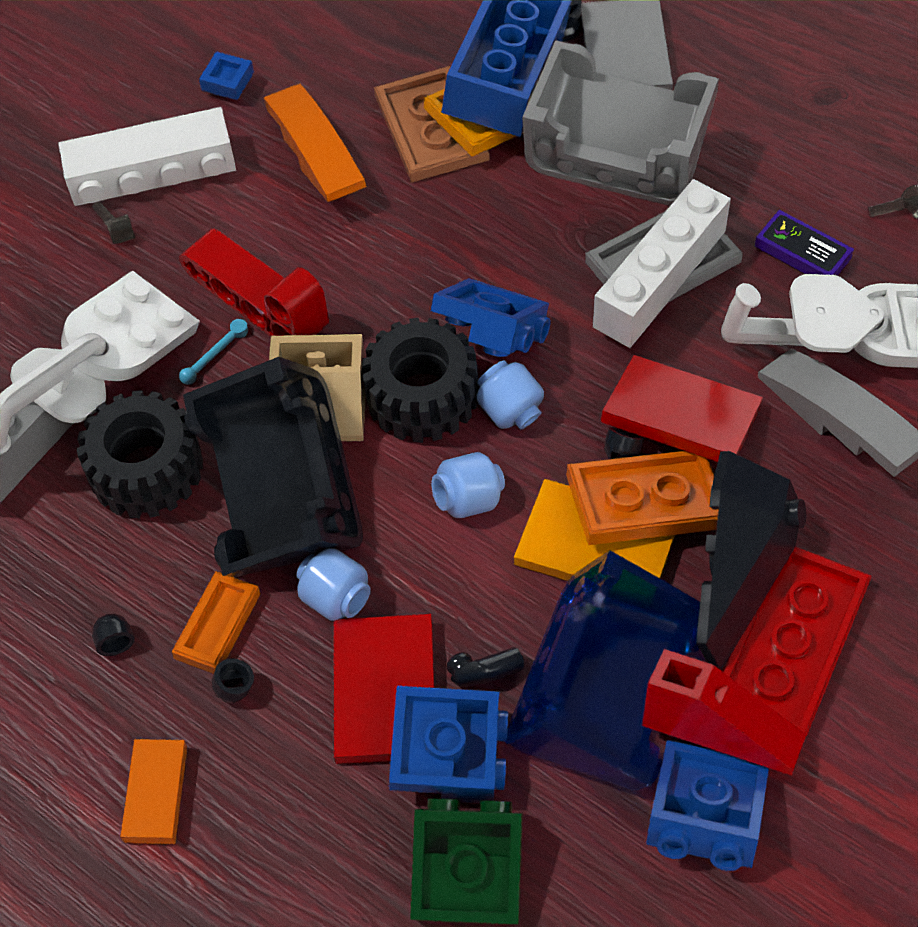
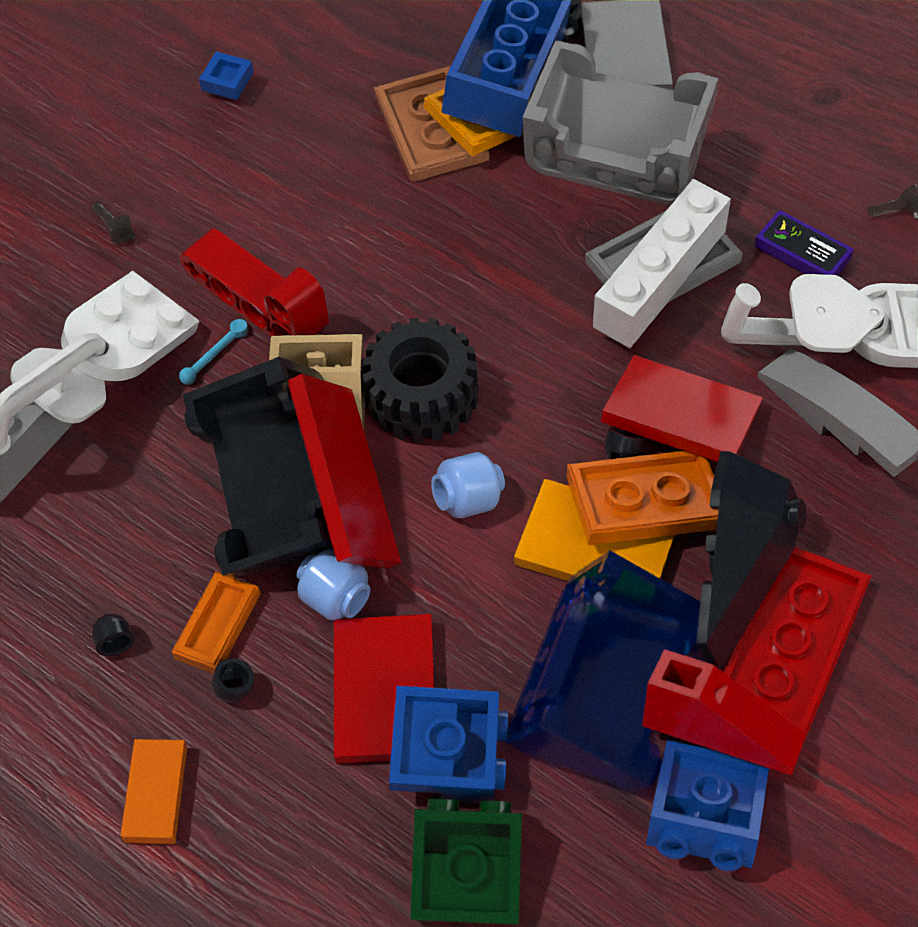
white brick [58,107,236,206] -> none
black tyre [77,391,203,519] -> none
orange slope [263,83,367,202] -> none
blue plate [431,278,550,357] -> none
black arm [447,647,524,688] -> none
light blue head [477,360,544,430] -> none
none -> red tile [288,374,401,569]

